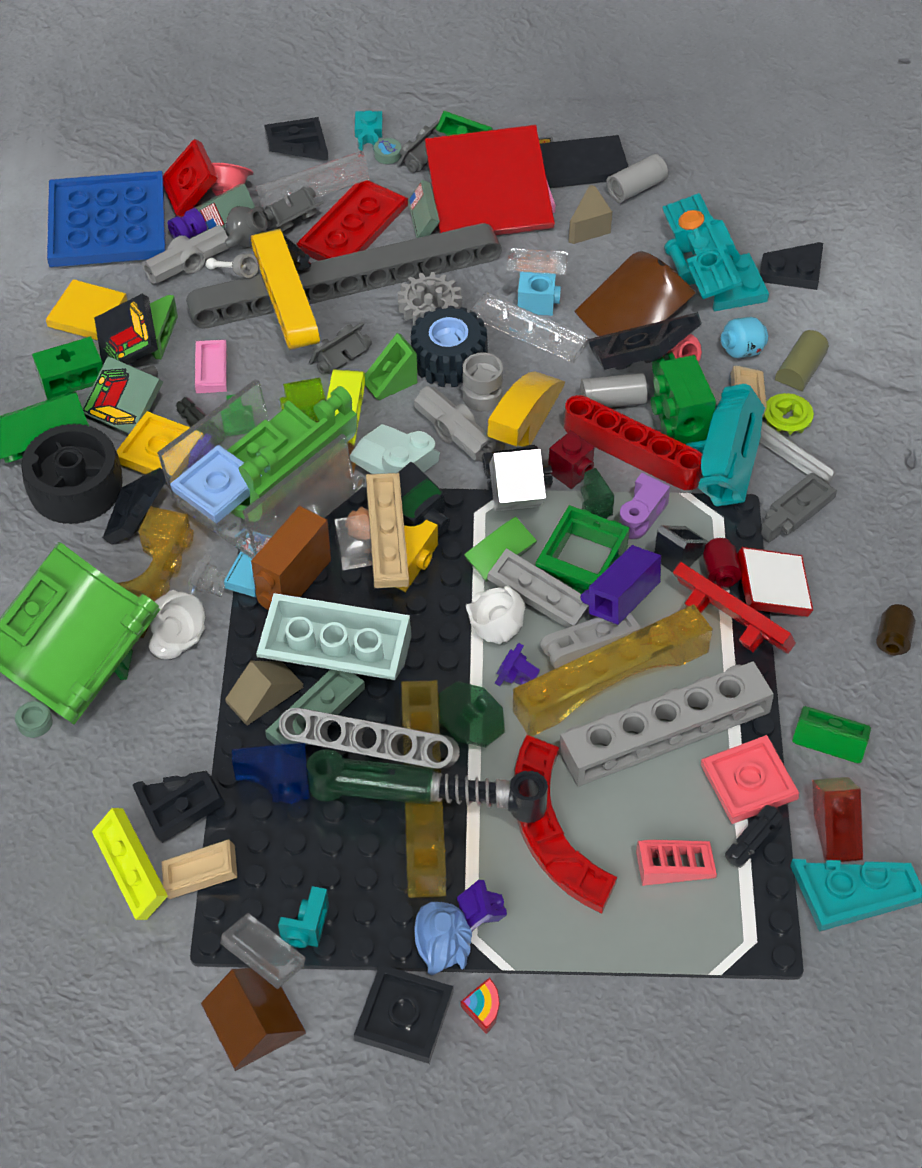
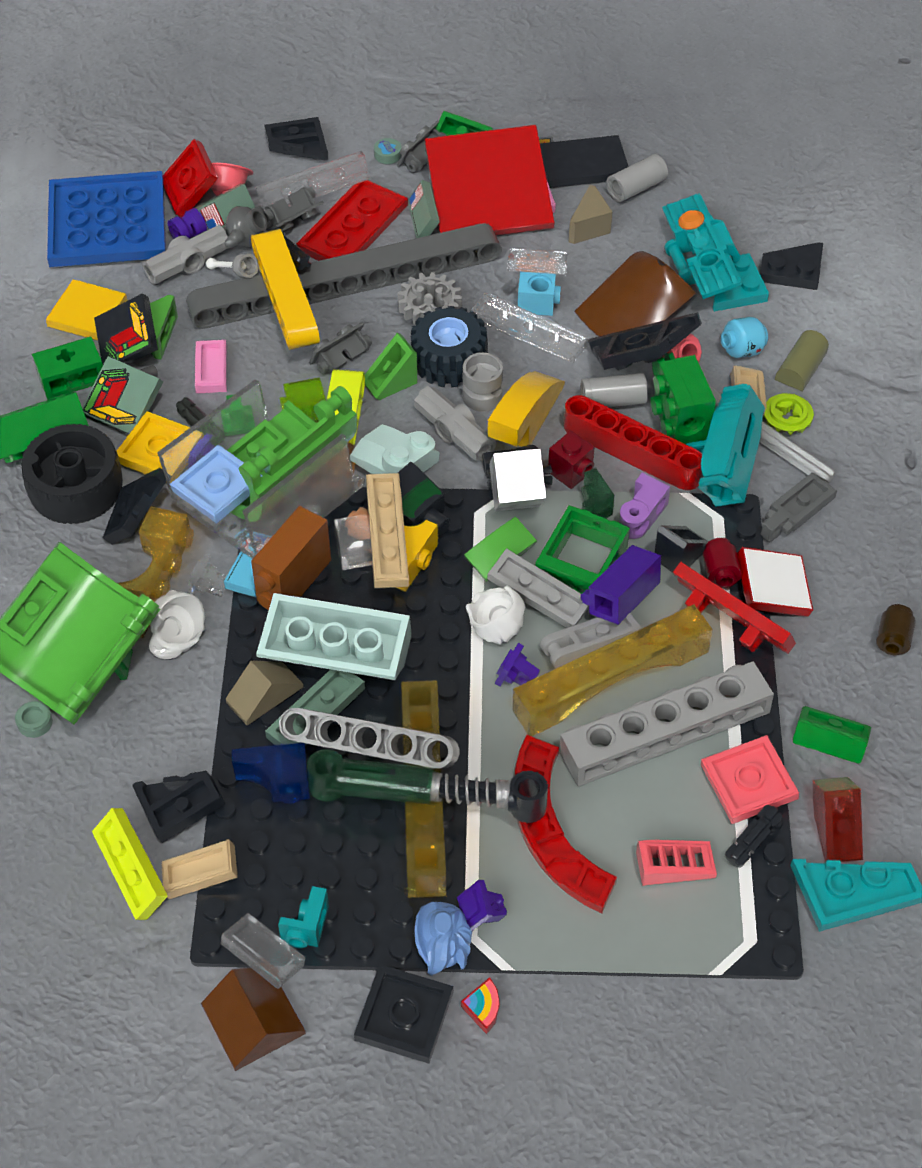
teal plate [355,110,383,151] -> none
clear green piece [438,681,505,748] -> none

